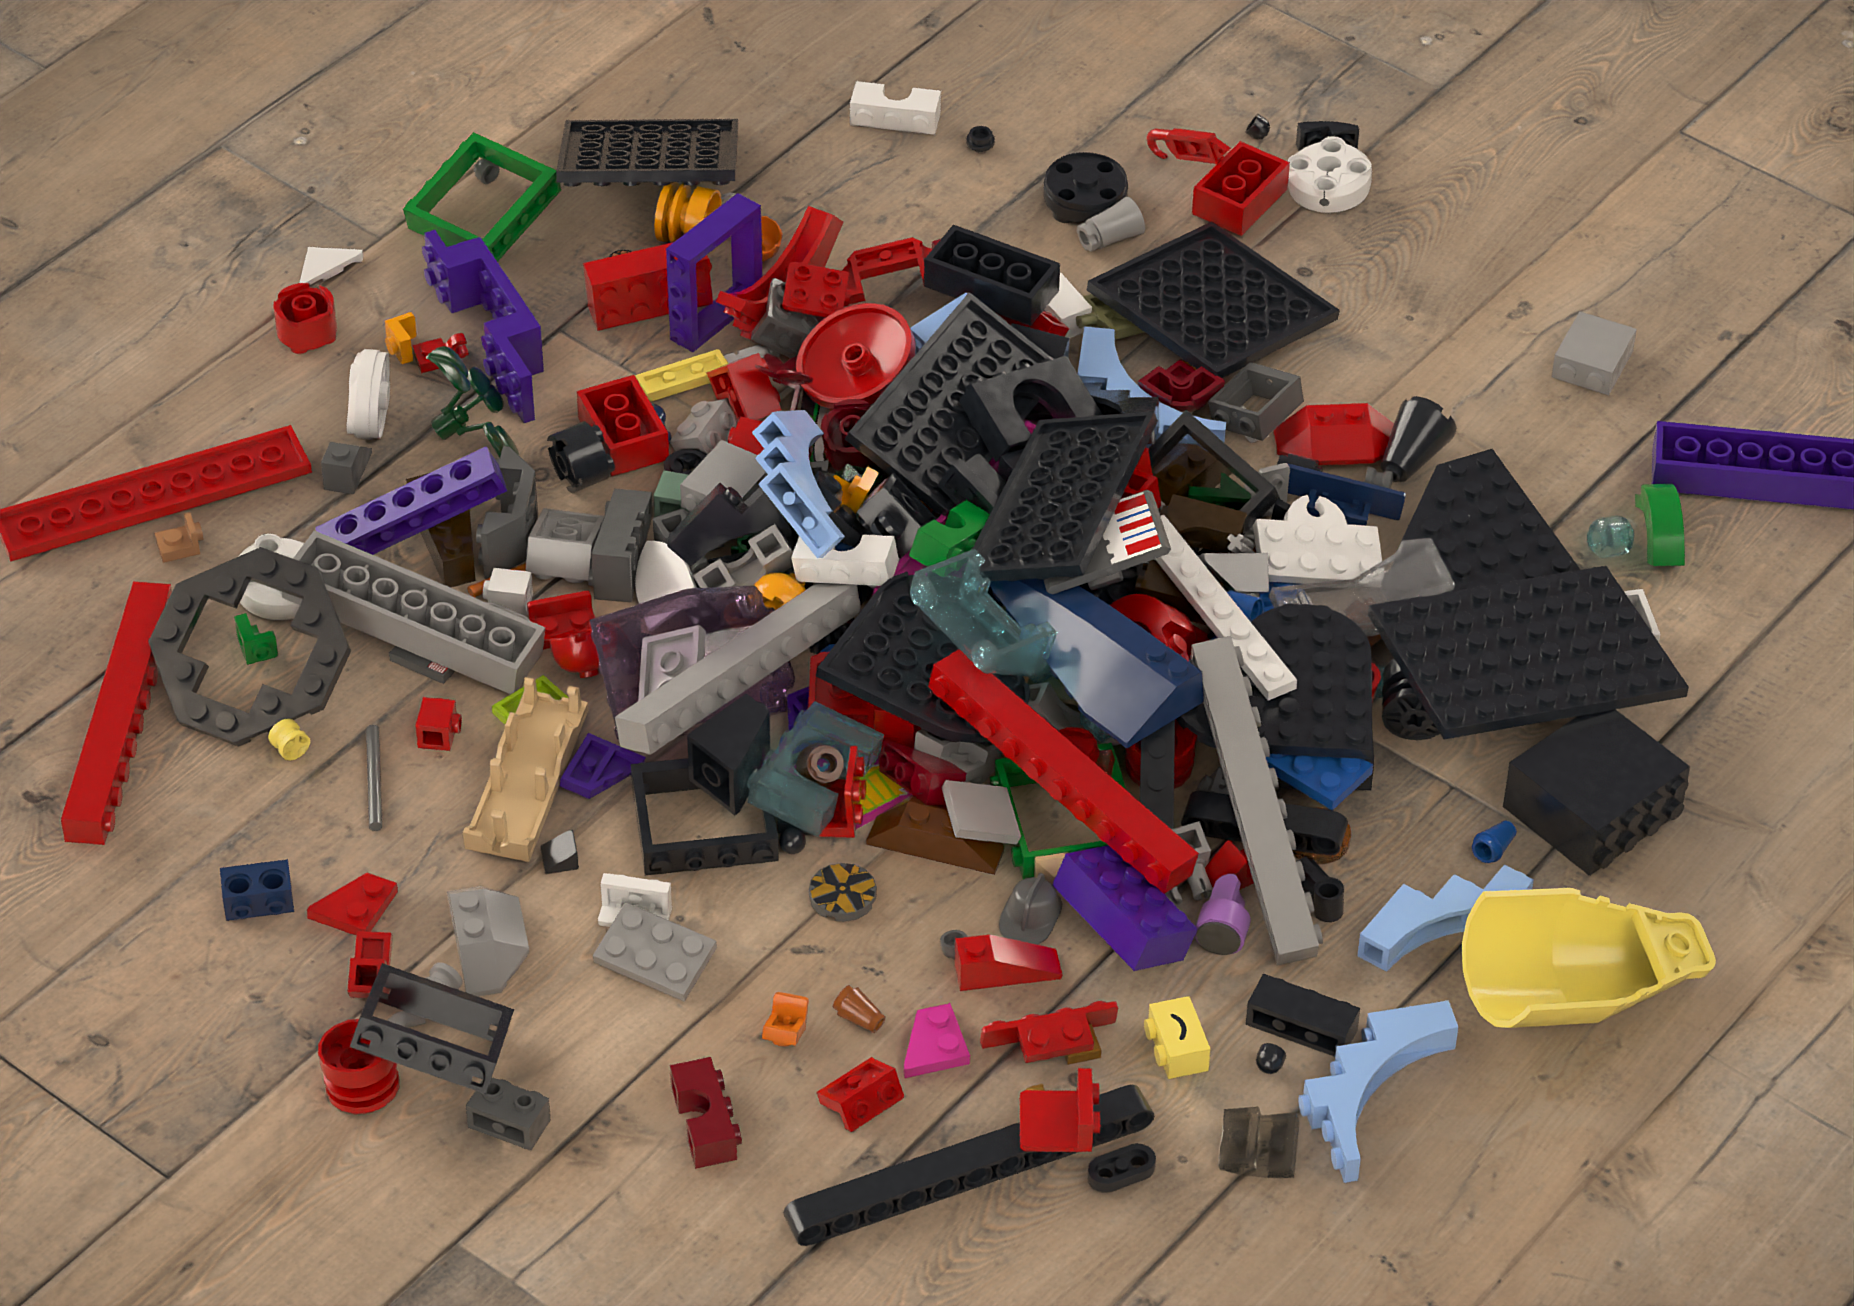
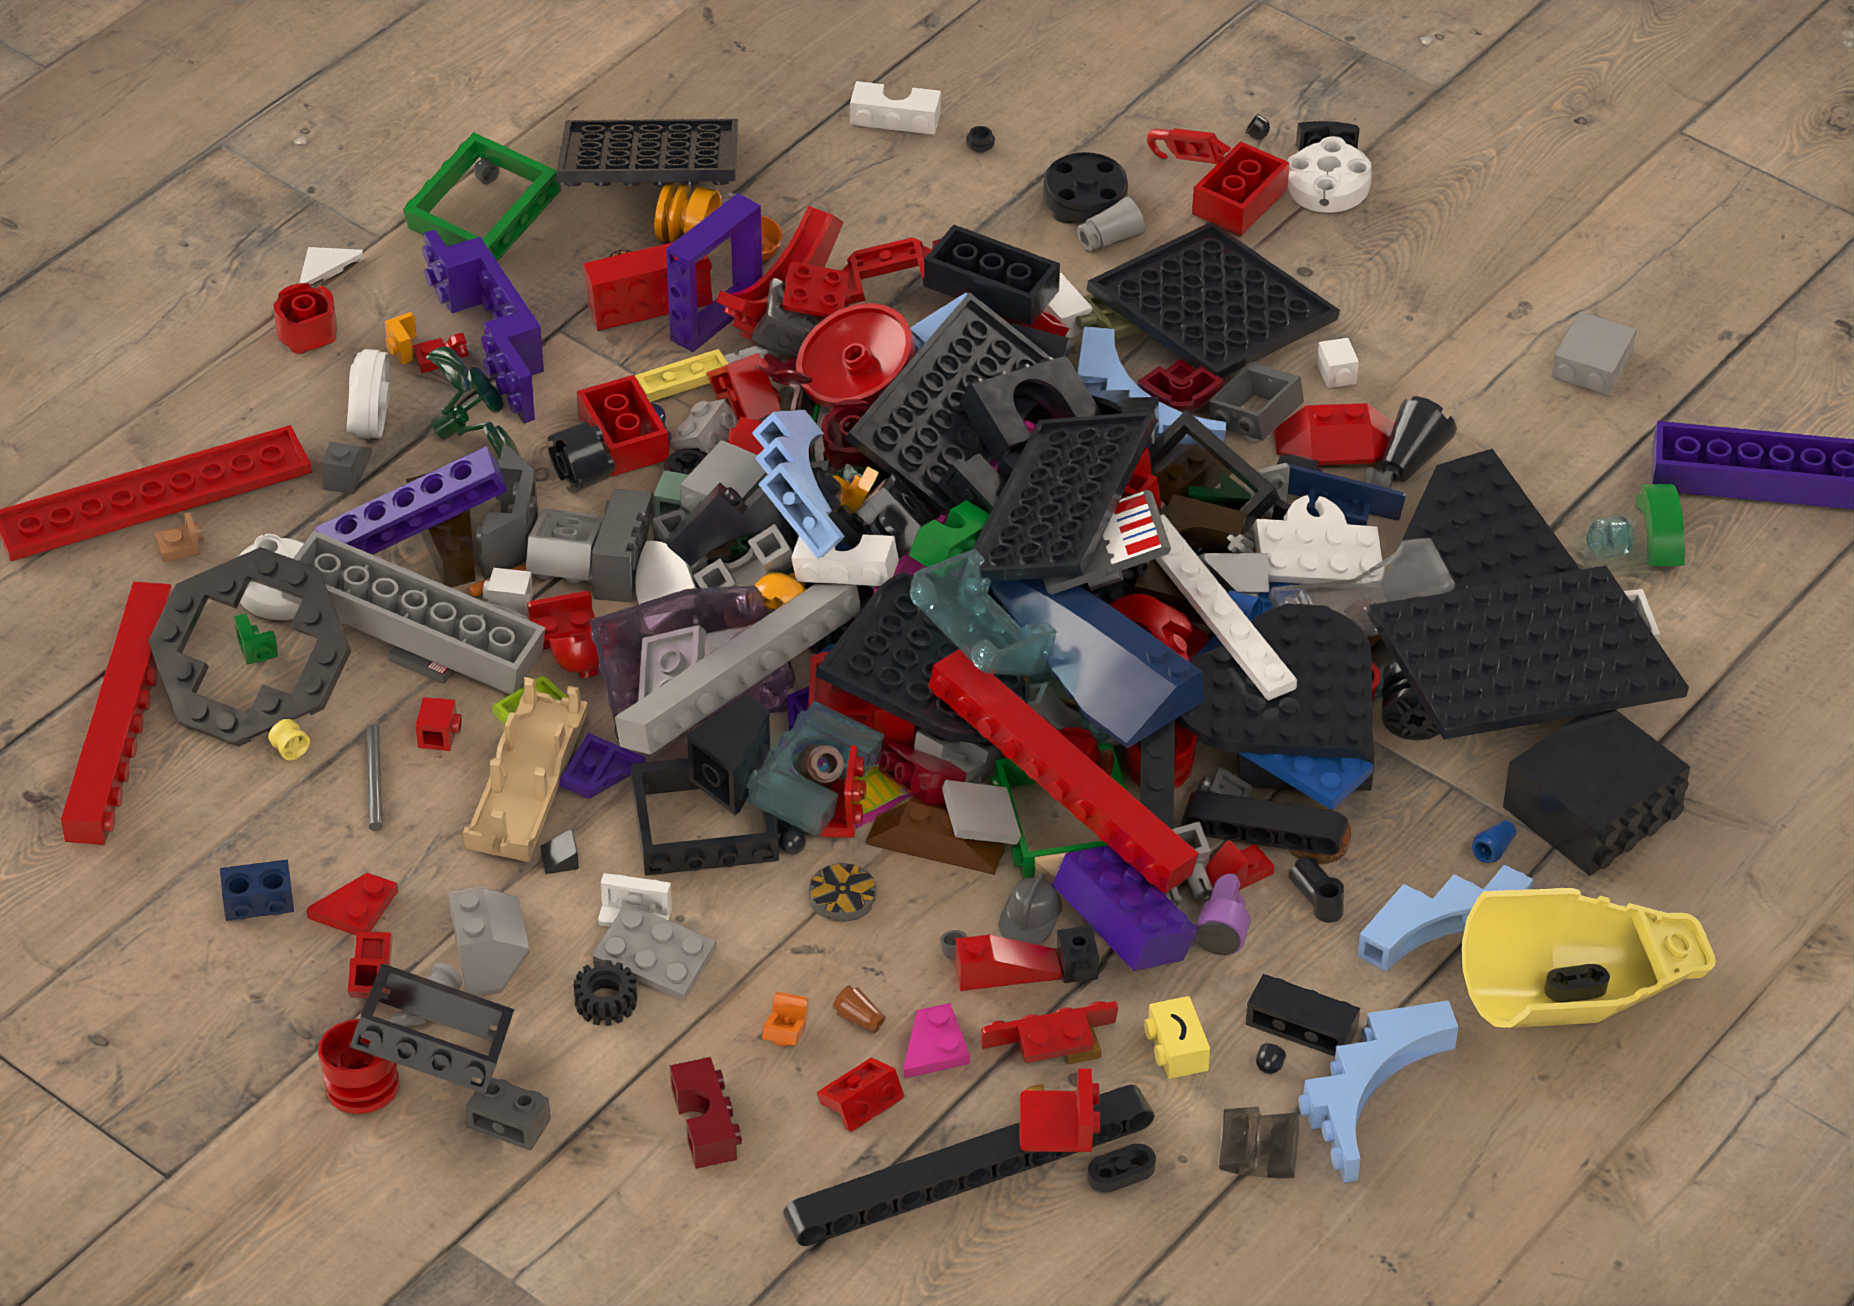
light grey brick [1191,636,1323,966] -> none
none -> black tyre [574,960,637,1026]
none -> black brick [1057,926,1099,983]
none -> white brick [1317,338,1359,389]
none -> black beam [1544,964,1610,1002]

